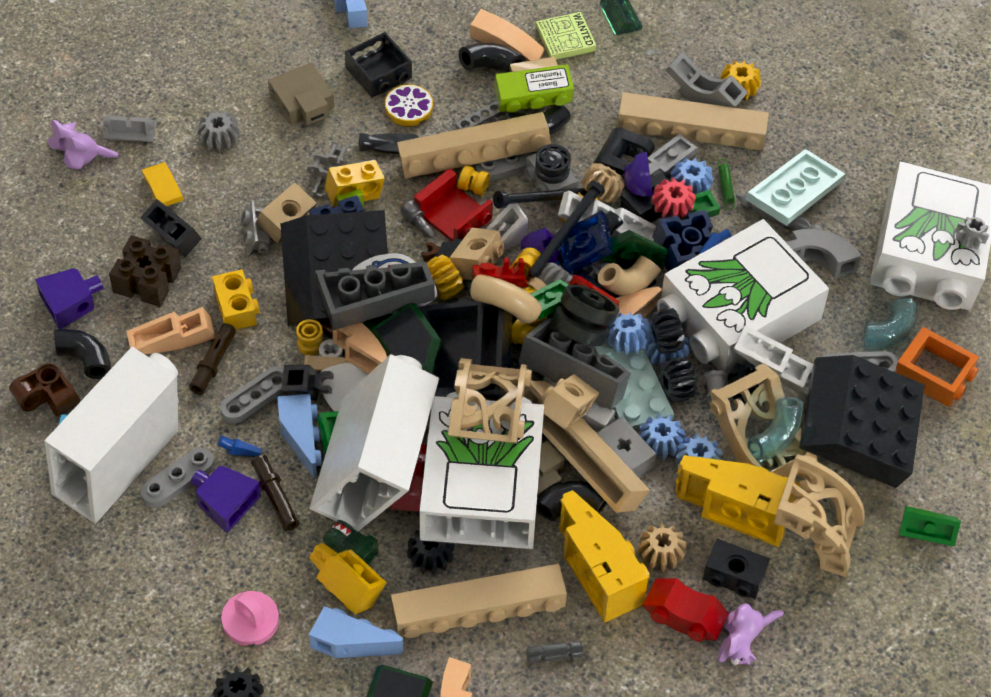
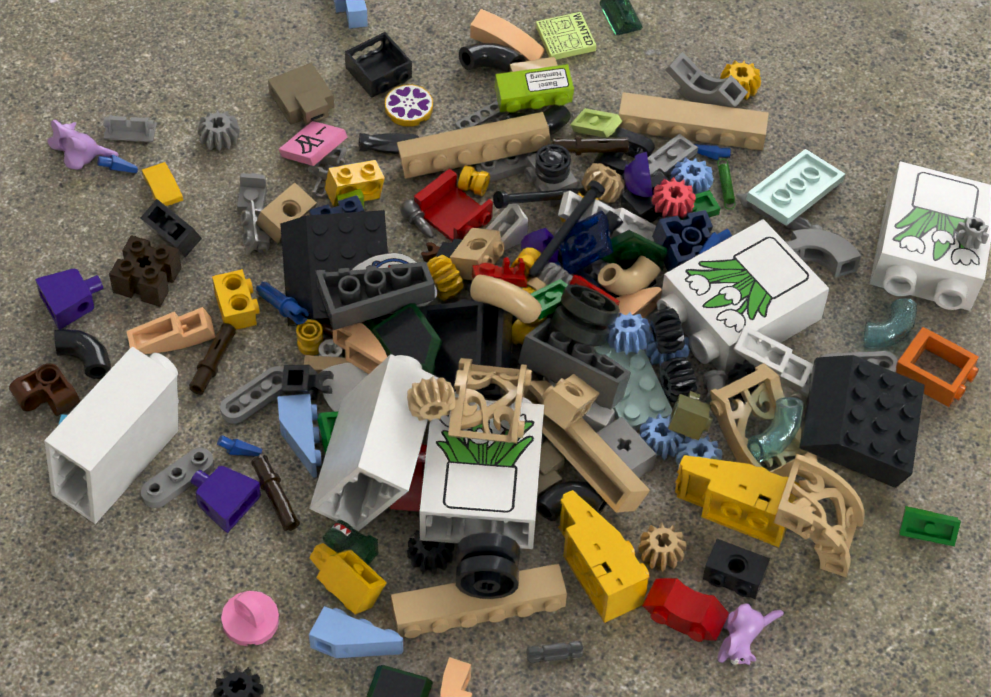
none -> blue bar [97,155,138,173]
none -> light grey bracket [237,173,267,213]
none -> blue axle [256,281,309,325]
none -> bright pink tile [279,121,348,166]
none -> tan gear [407,376,456,422]
none -> black wheel [456,533,520,599]
none -> dark brown pin [552,136,629,156]
none -> yellowish green plate [570,108,622,138]
none -> olive brick [668,391,713,440]
none -> blue bar [694,144,731,160]

